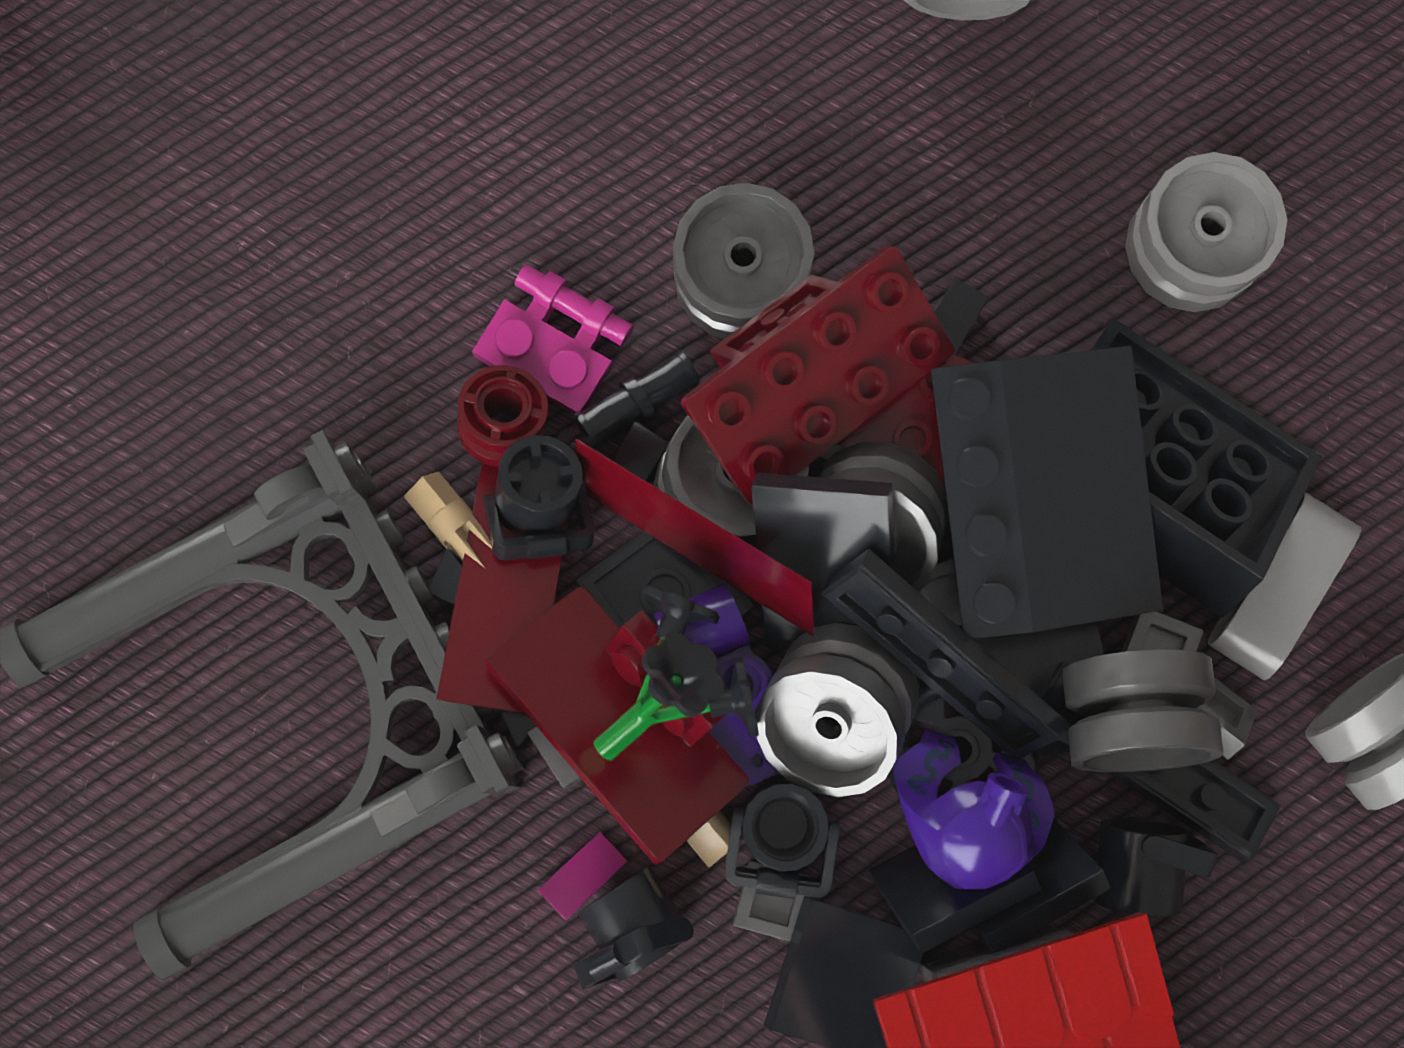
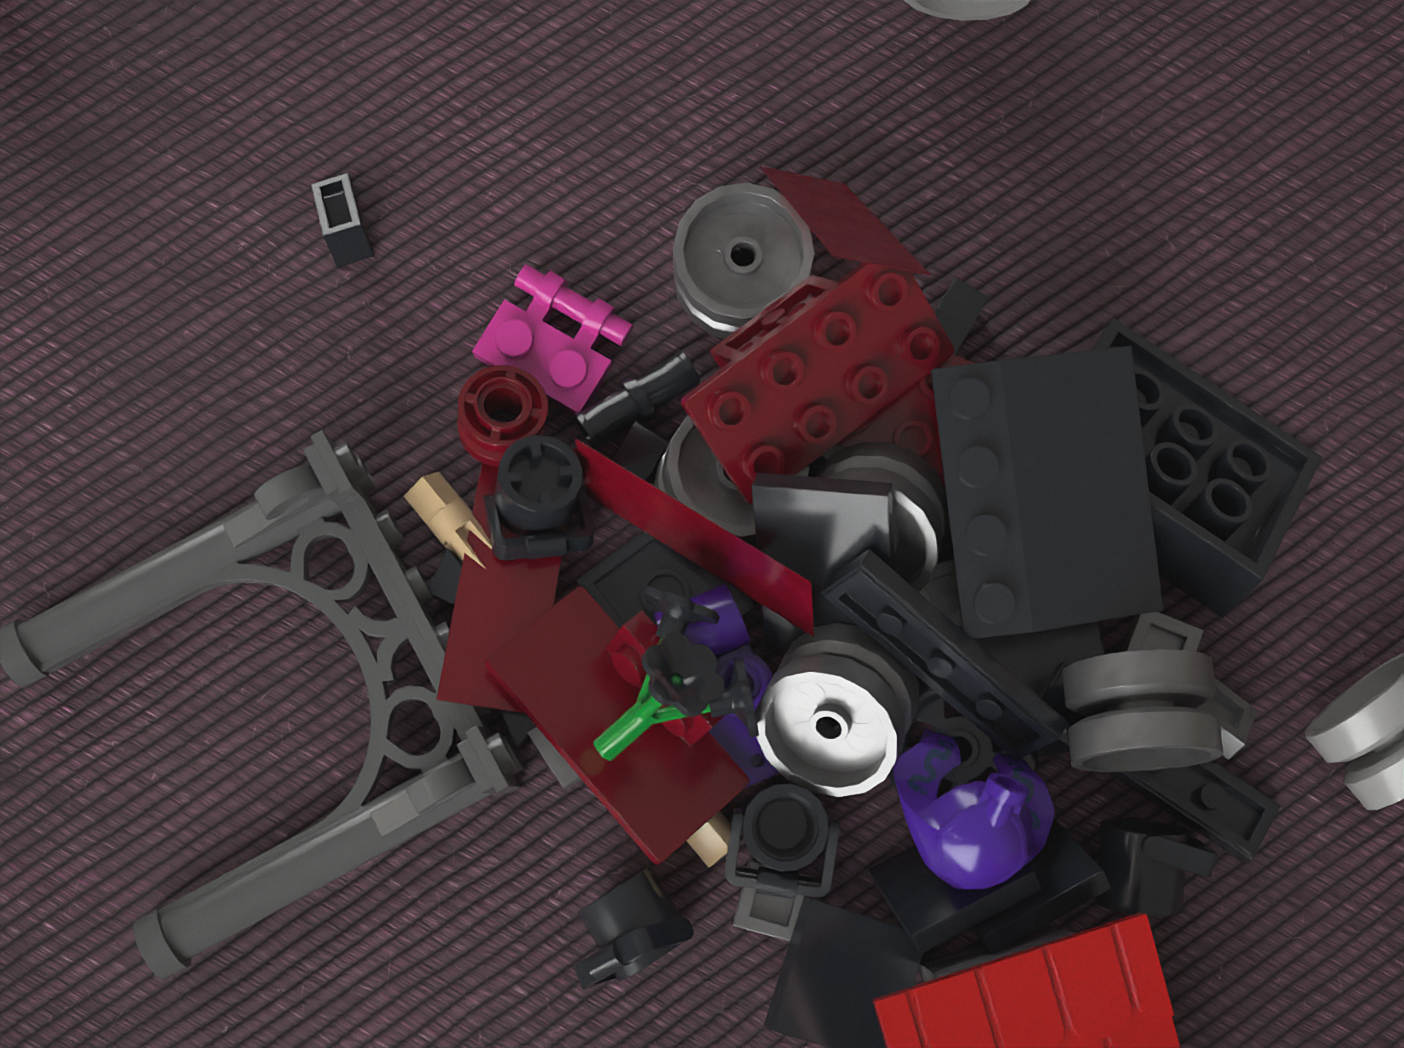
dark pink piece [538,832,627,921] -> none
light grey wheel [1125,152,1287,312] -> none
light grey beam [1208,492,1361,681] -> none
none -> black piece [311,173,374,268]
none -> dark red sticker [760,166,931,275]

